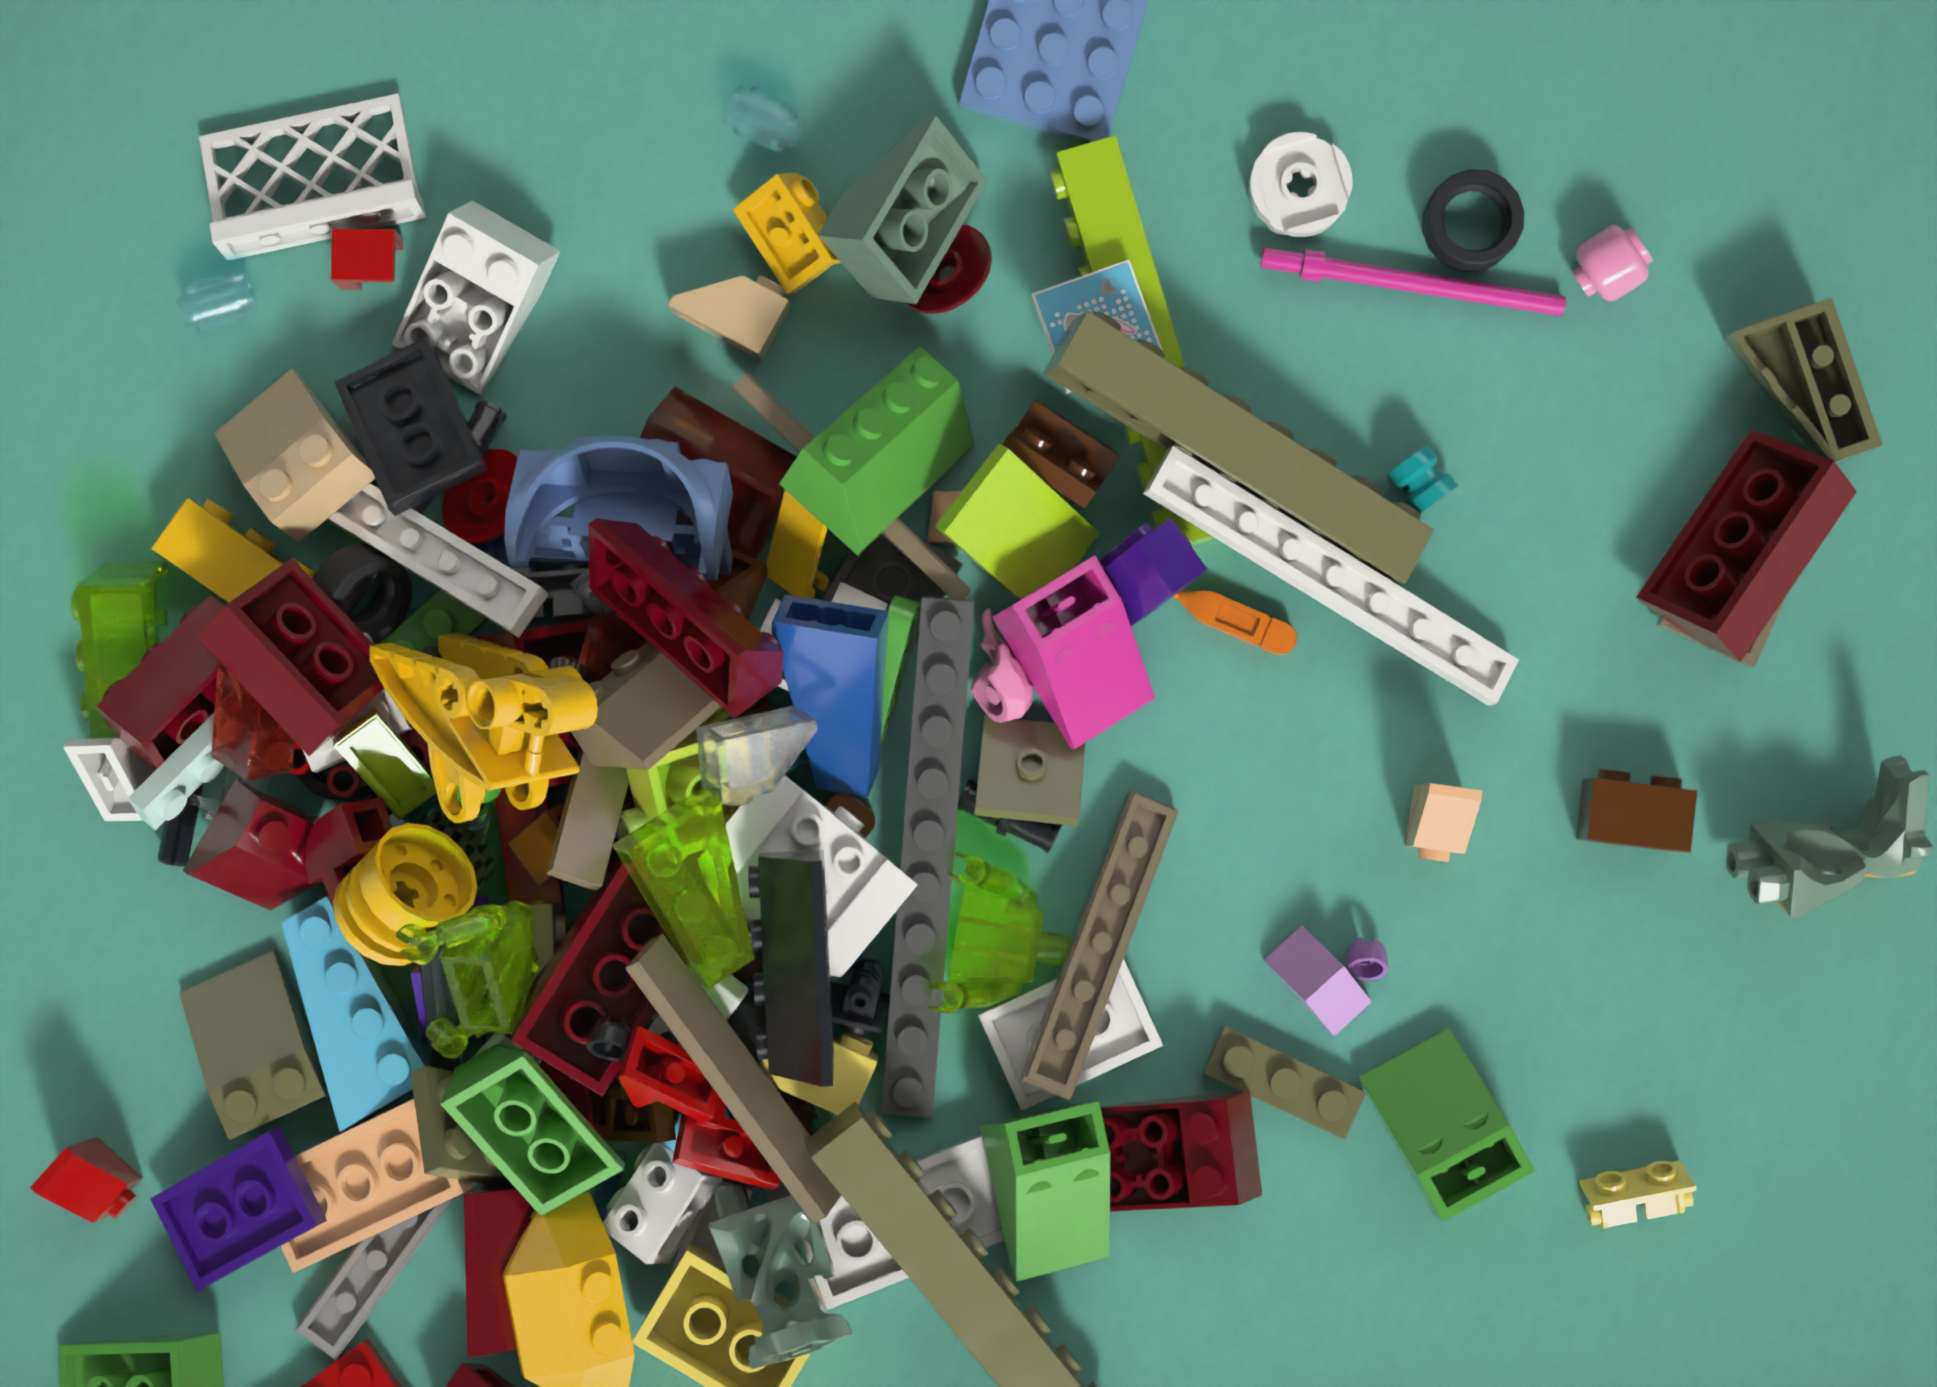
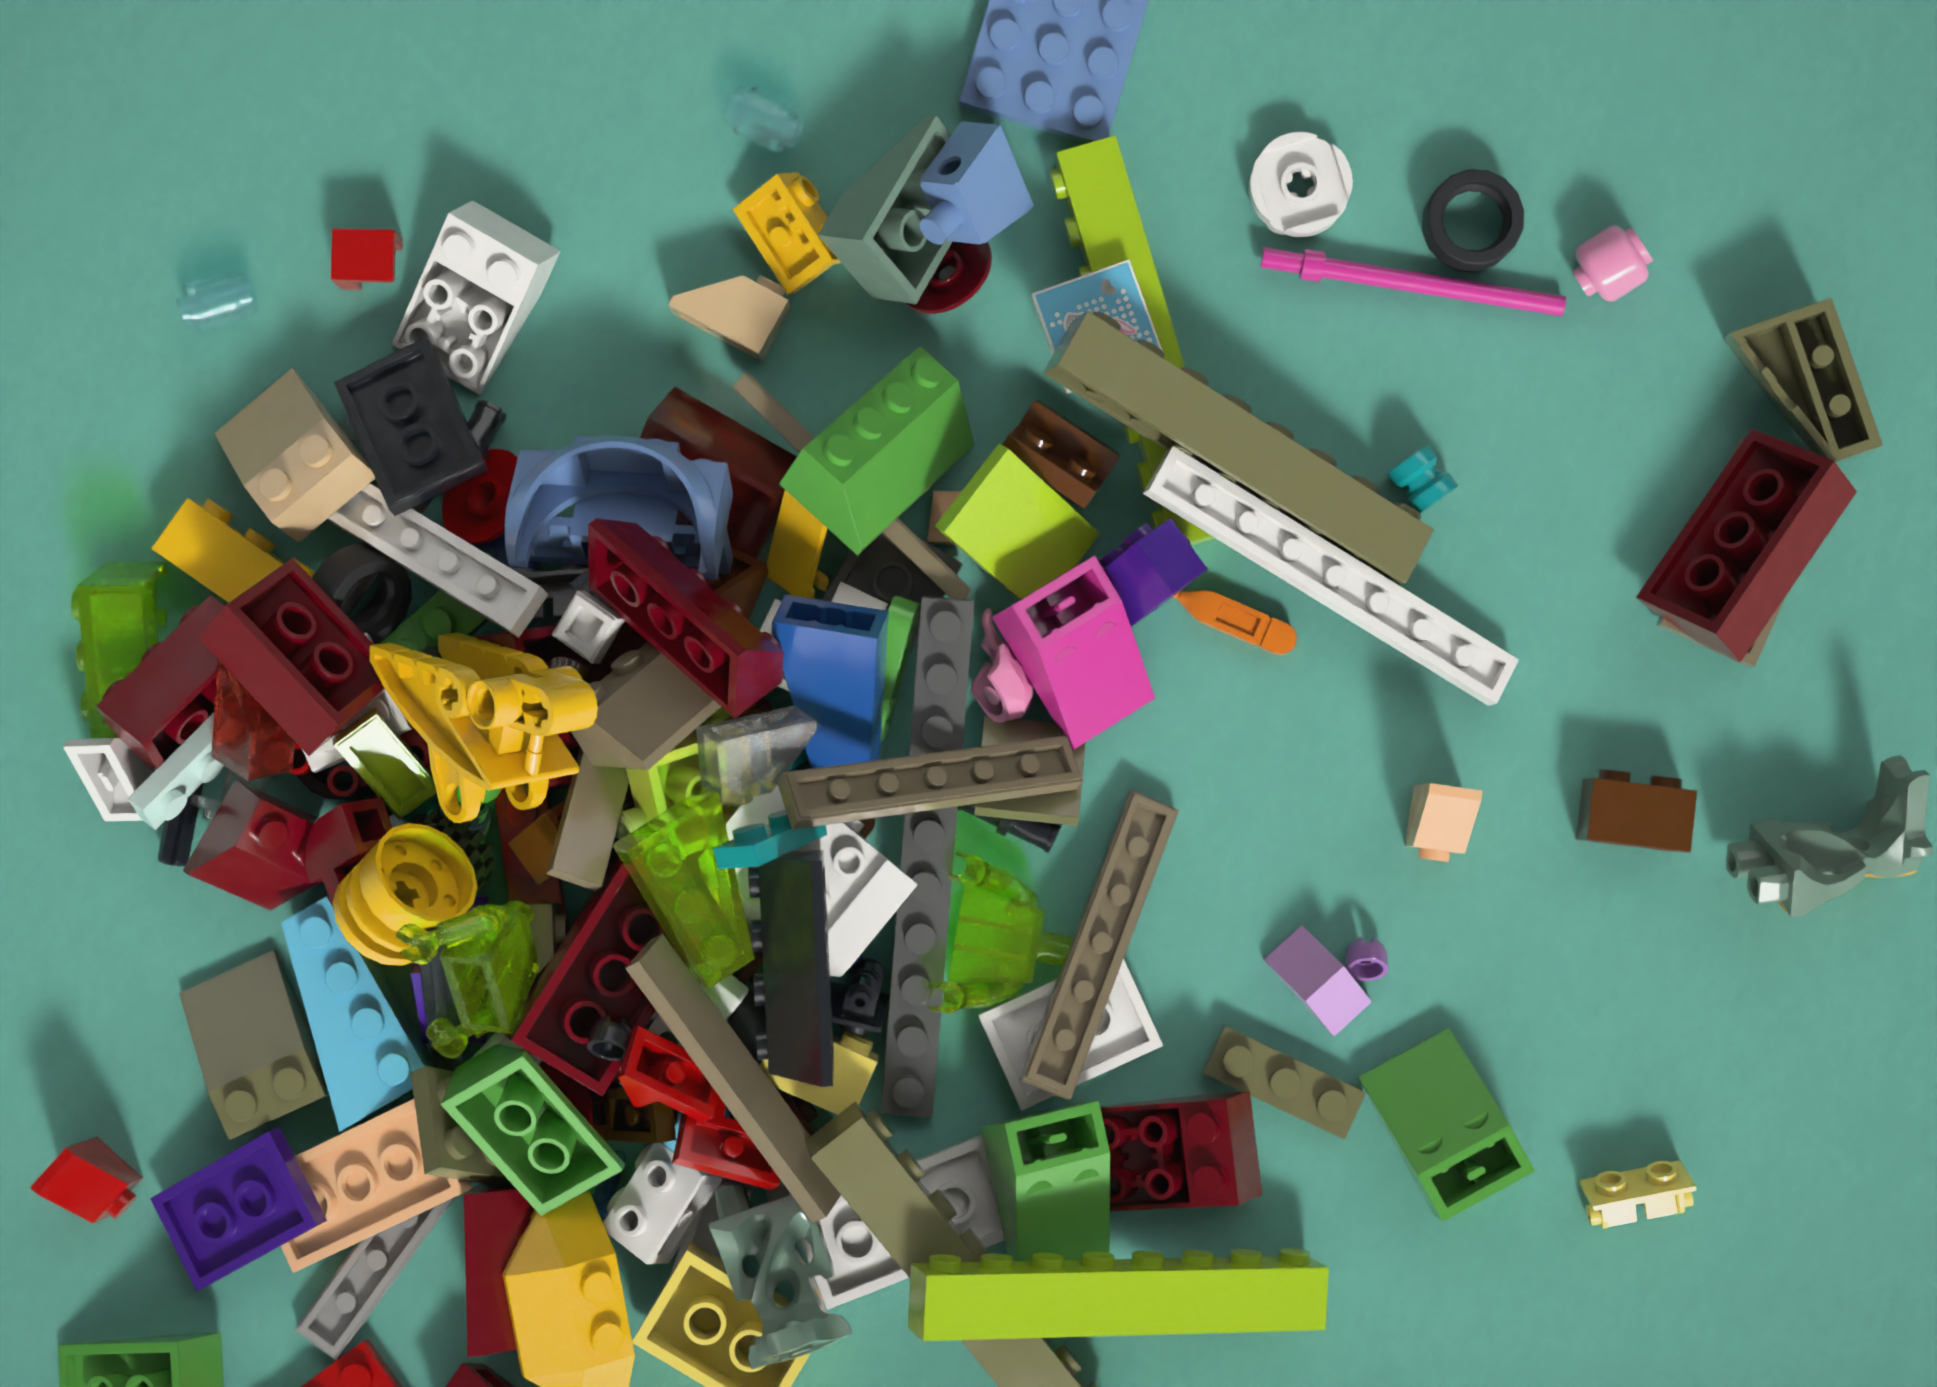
white fence [199,93,426,261] -> none
none -> white tile [552,590,625,664]
none -> teal plate [713,810,827,869]
none -> dark tan tile [777,735,1083,830]
none -> lime brick [908,1248,1329,1341]
none -> medium blue torso [919,122,1034,245]

